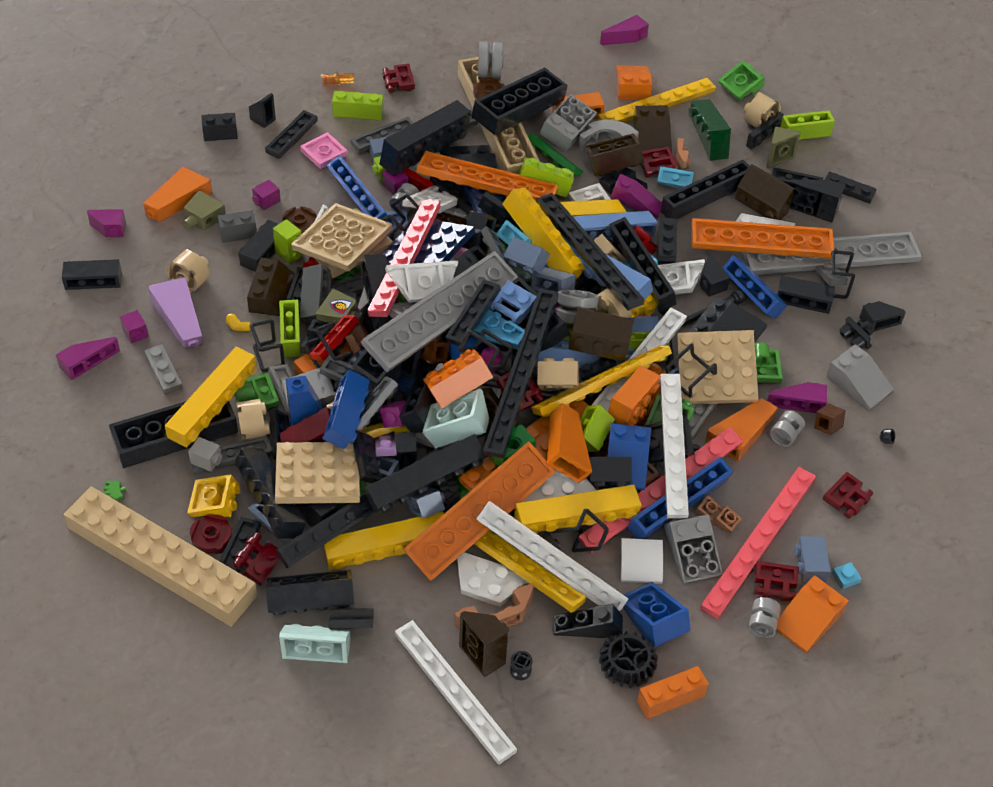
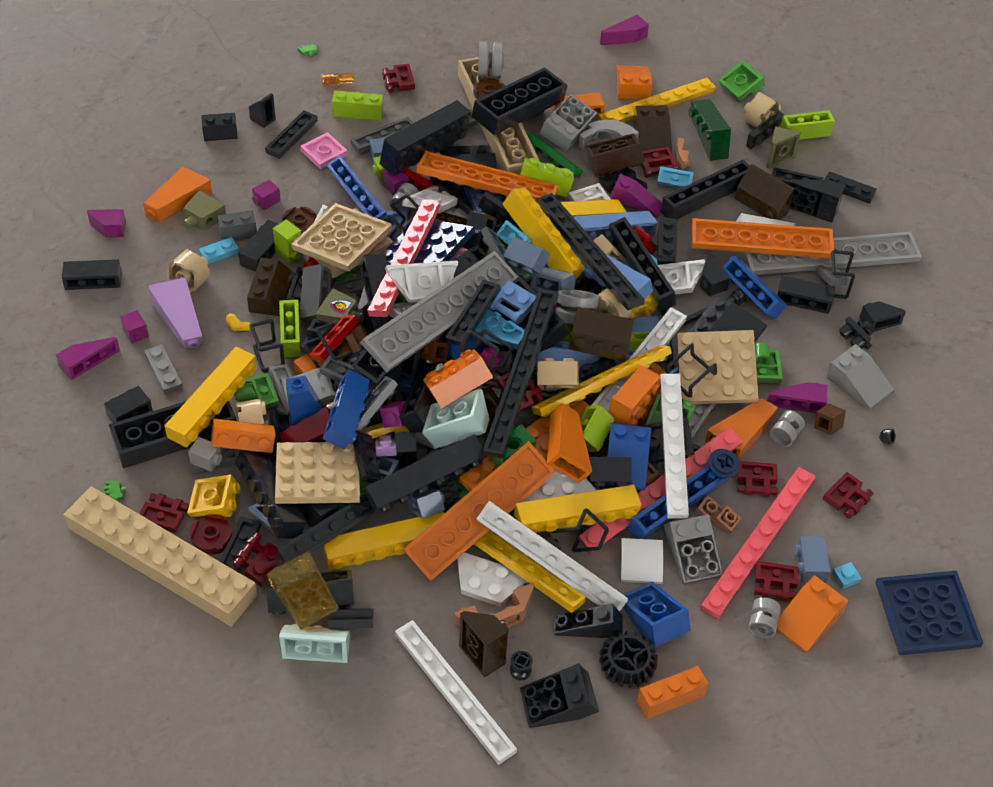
none -> black brick [104,385,153,423]
none -> dark red plate [139,493,189,533]
none -> medium azure plate [199,237,239,264]
none -> orange brick [211,419,275,453]
none -> clear yellow slope [266,551,339,630]
none -> bright green piece [297,43,318,56]
none -> black slope [520,663,599,728]
none -> dark blue gear [707,449,740,479]
none -> dark red plate [737,461,778,497]
none -> dark blue plate [875,571,983,655]

